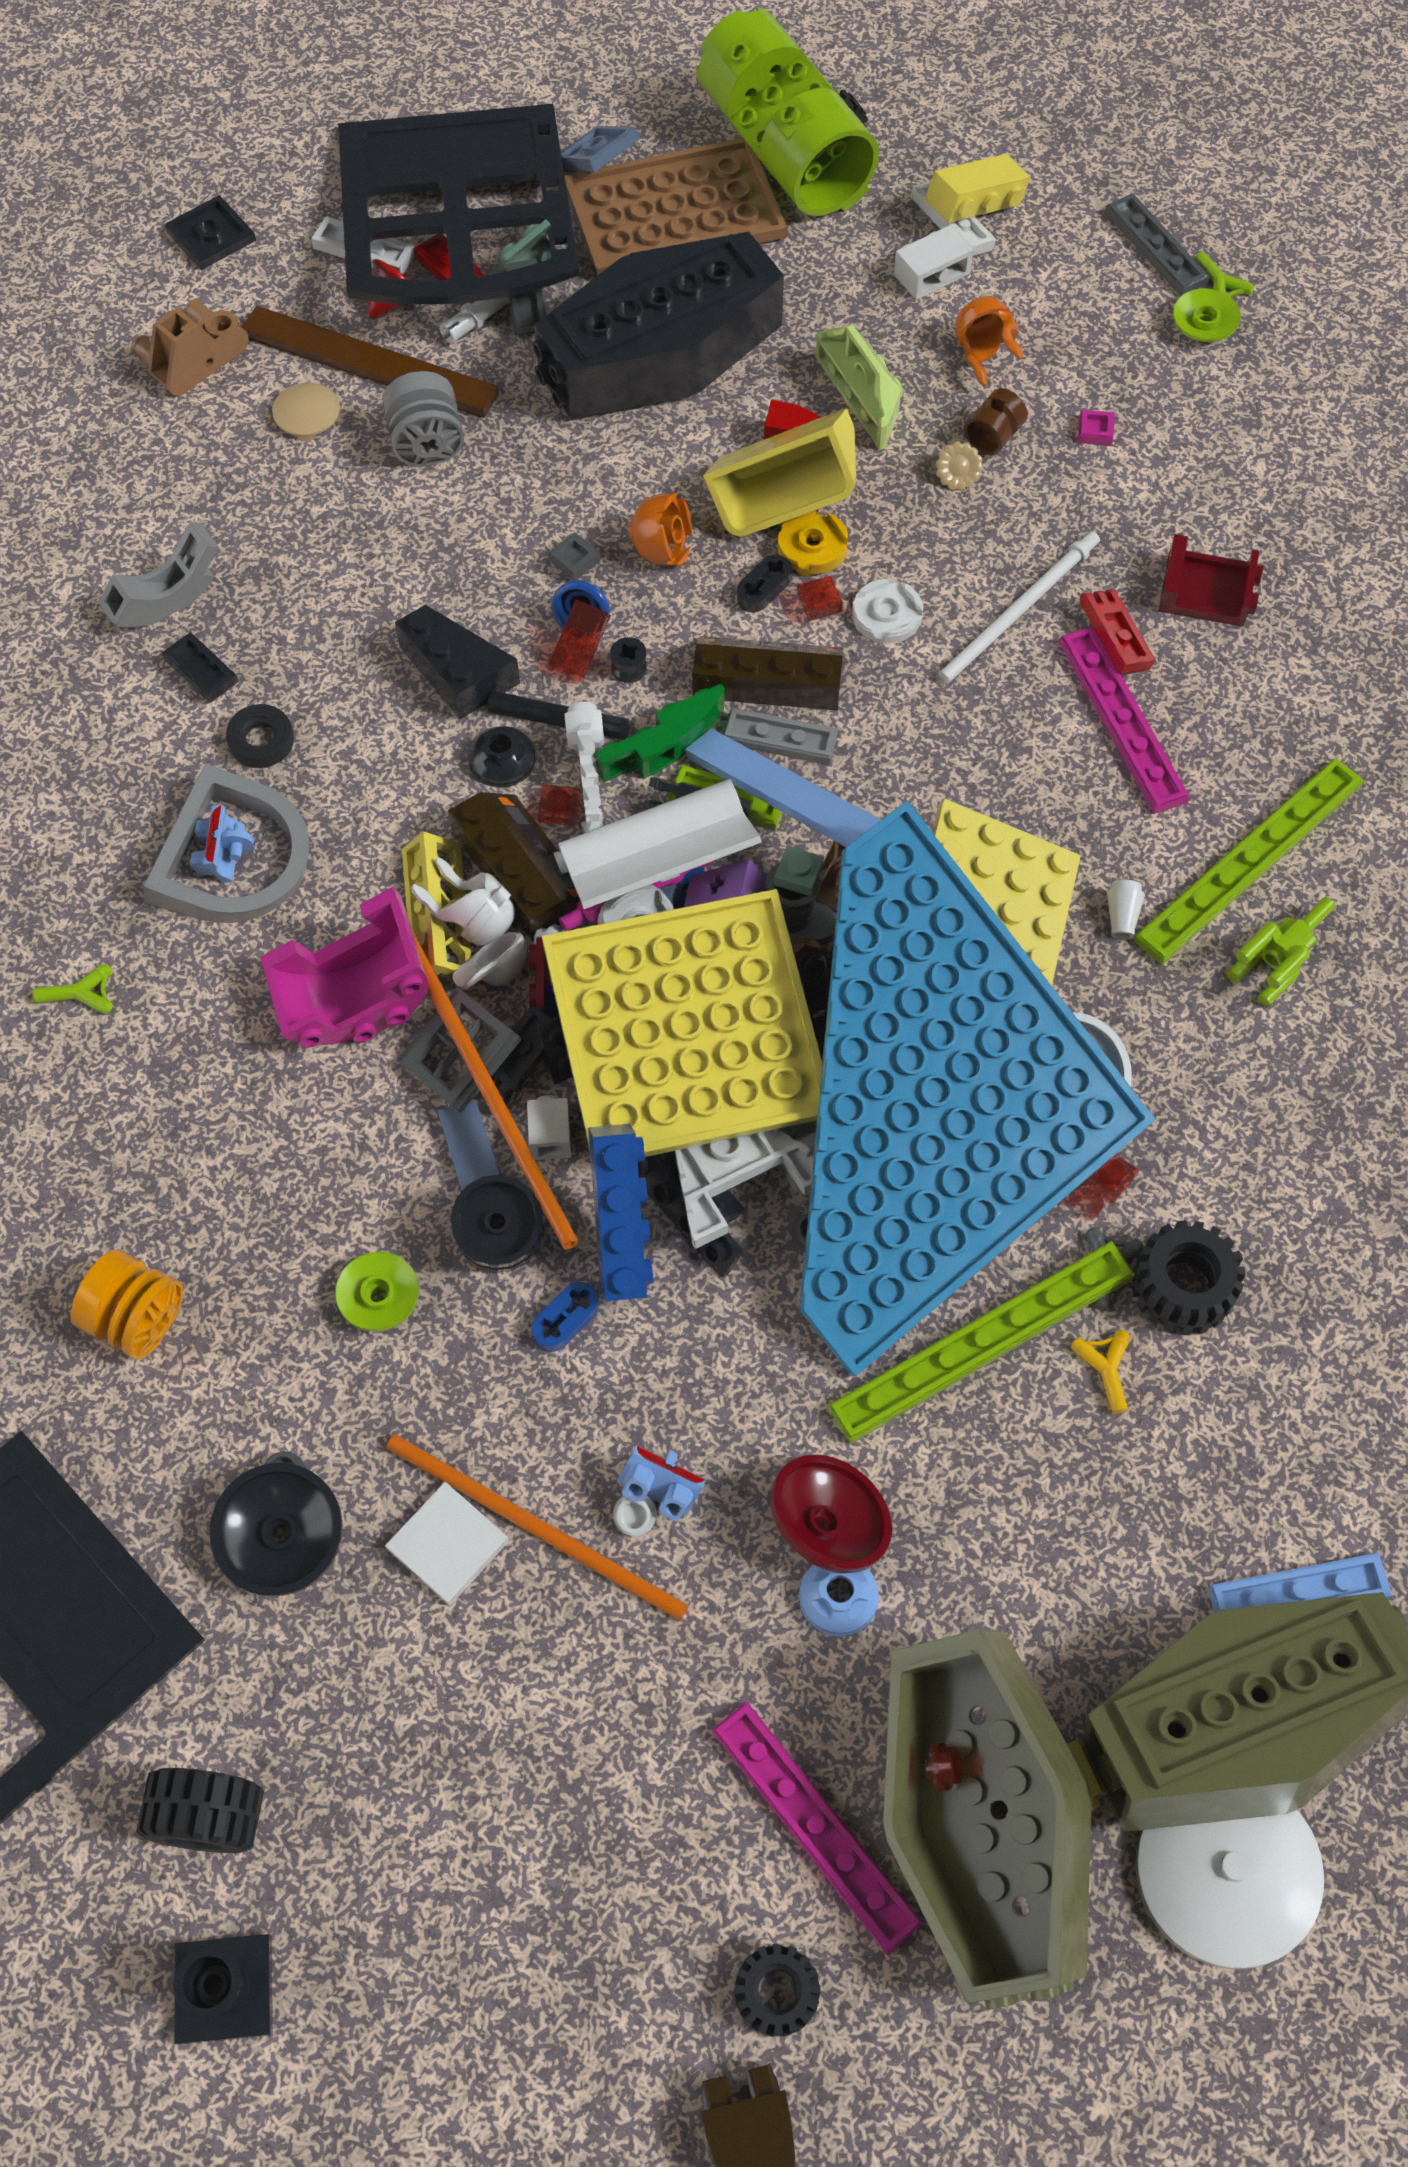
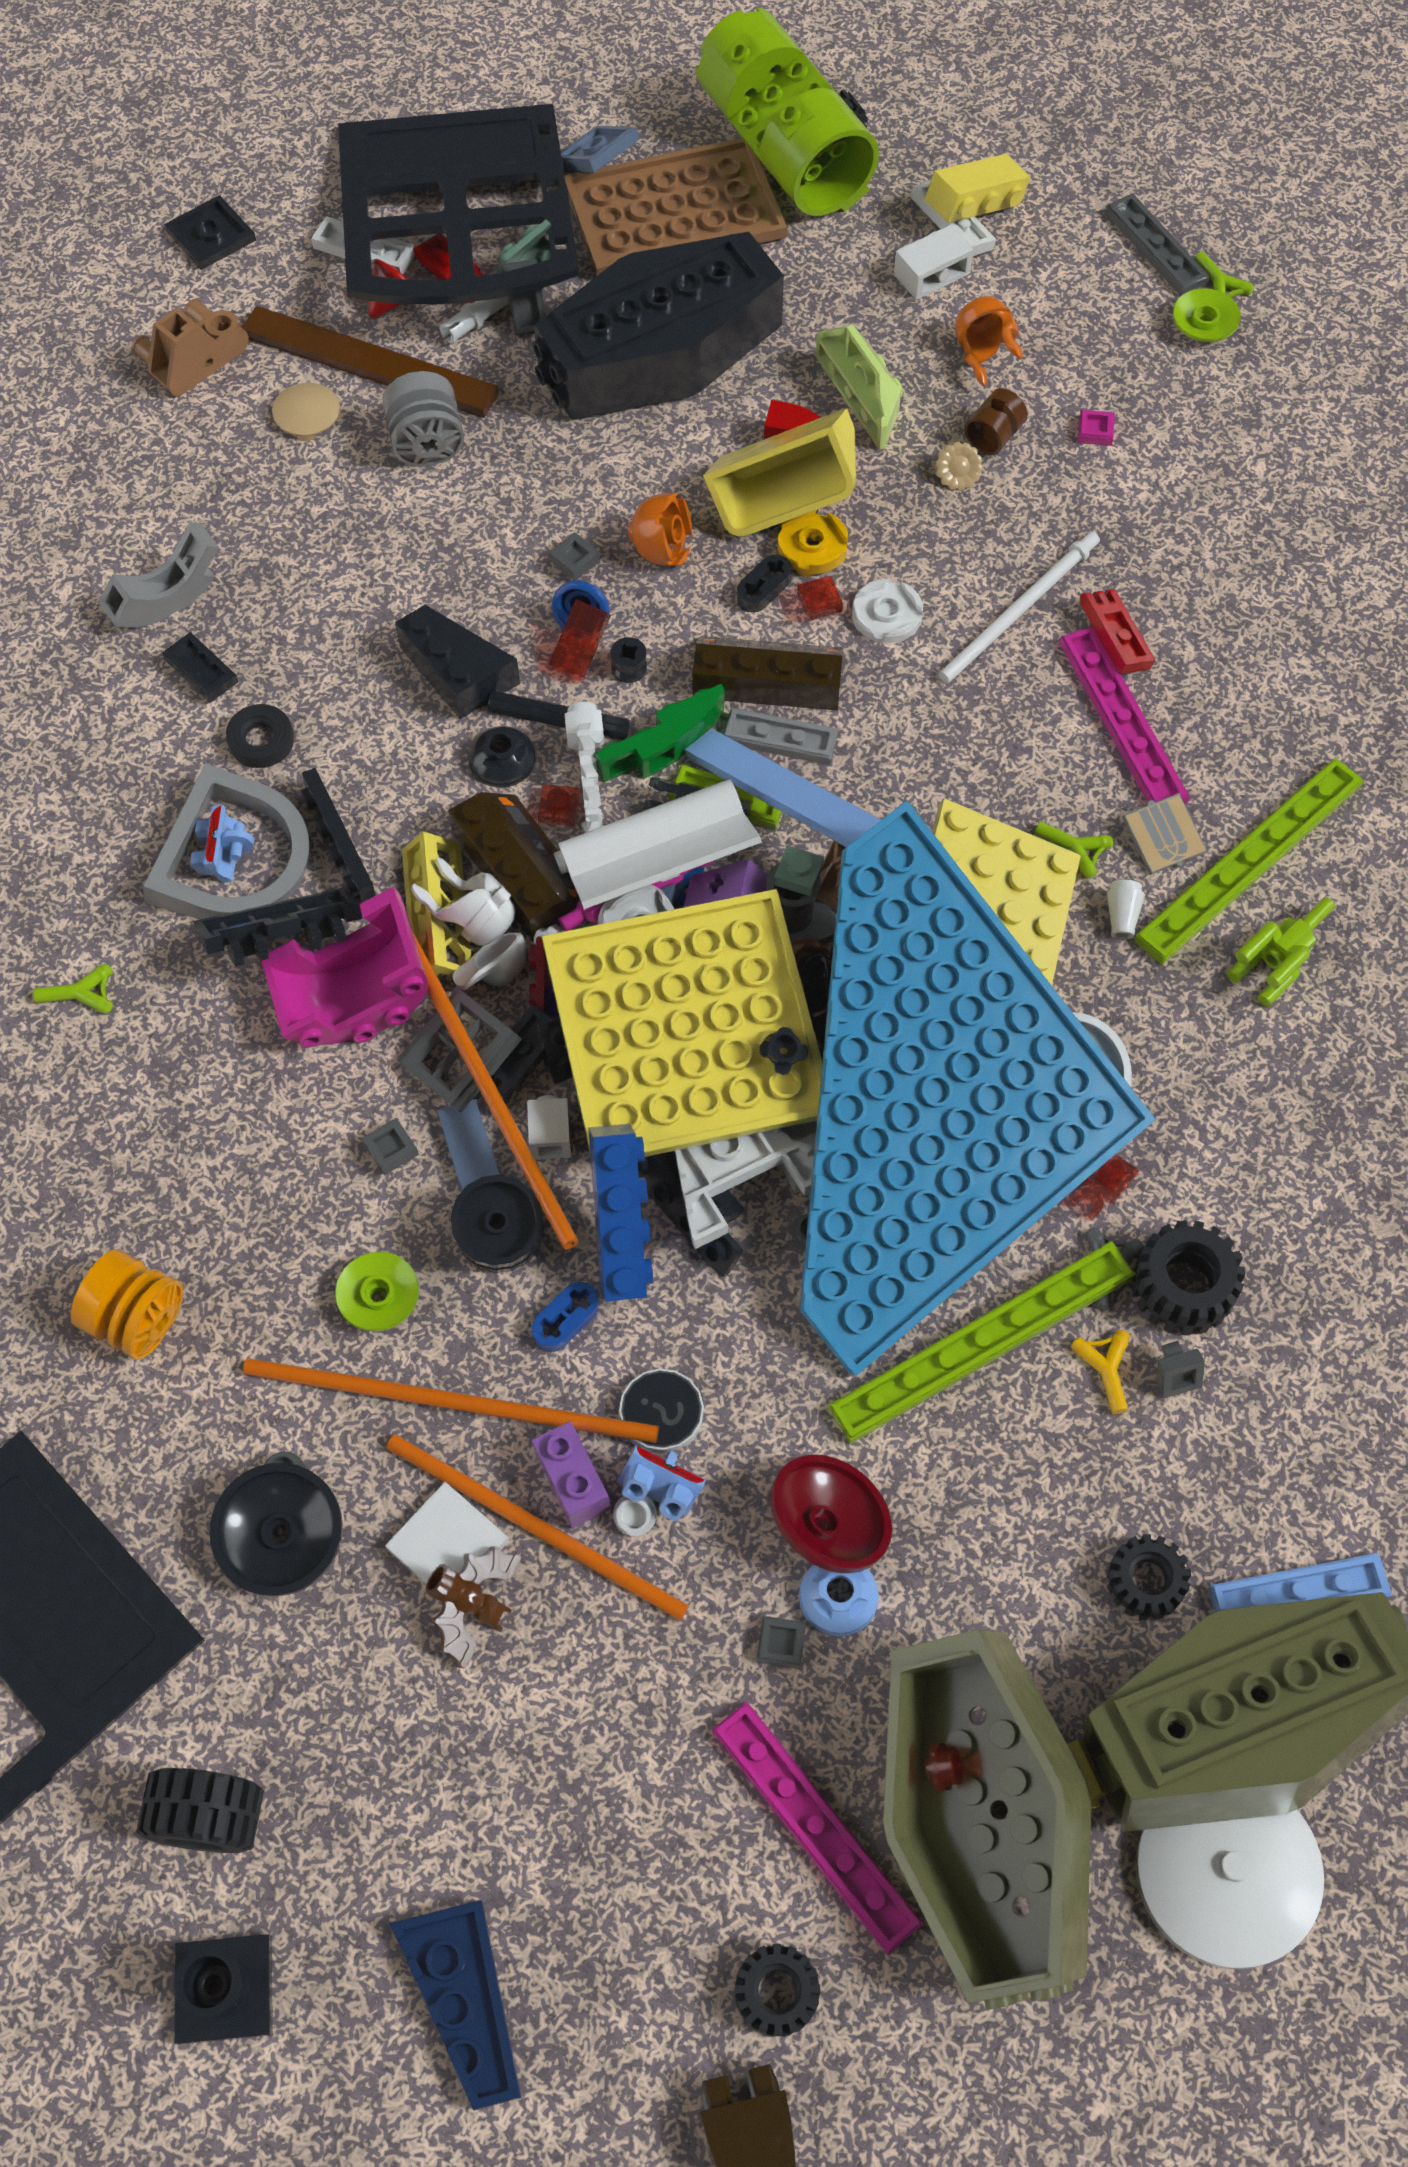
dark red panel [1158,534,1263,627] -> none
none -> black hinge [193,887,363,966]
none -> orange piece [243,1358,659,1443]
none -> black plate [300,768,376,903]
none -> dark grey plate [362,1118,419,1175]
none -> dark blue wing [390,1900,522,2111]
none -> animal [425,1546,521,1669]
none -> medium lavender brick [532,1421,611,1529]
none -> black tile [619,1368,704,1454]
none -> dark grey tile [756,1616,806,1669]
none -> black plate [759,1027,809,1075]
none -> lime piece [1034,821,1113,878]
none -> black tyre [1107,1534,1191,1620]
none -> piece [1122,793,1207,875]
none -> dark grey tile [1156,1341,1205,1398]

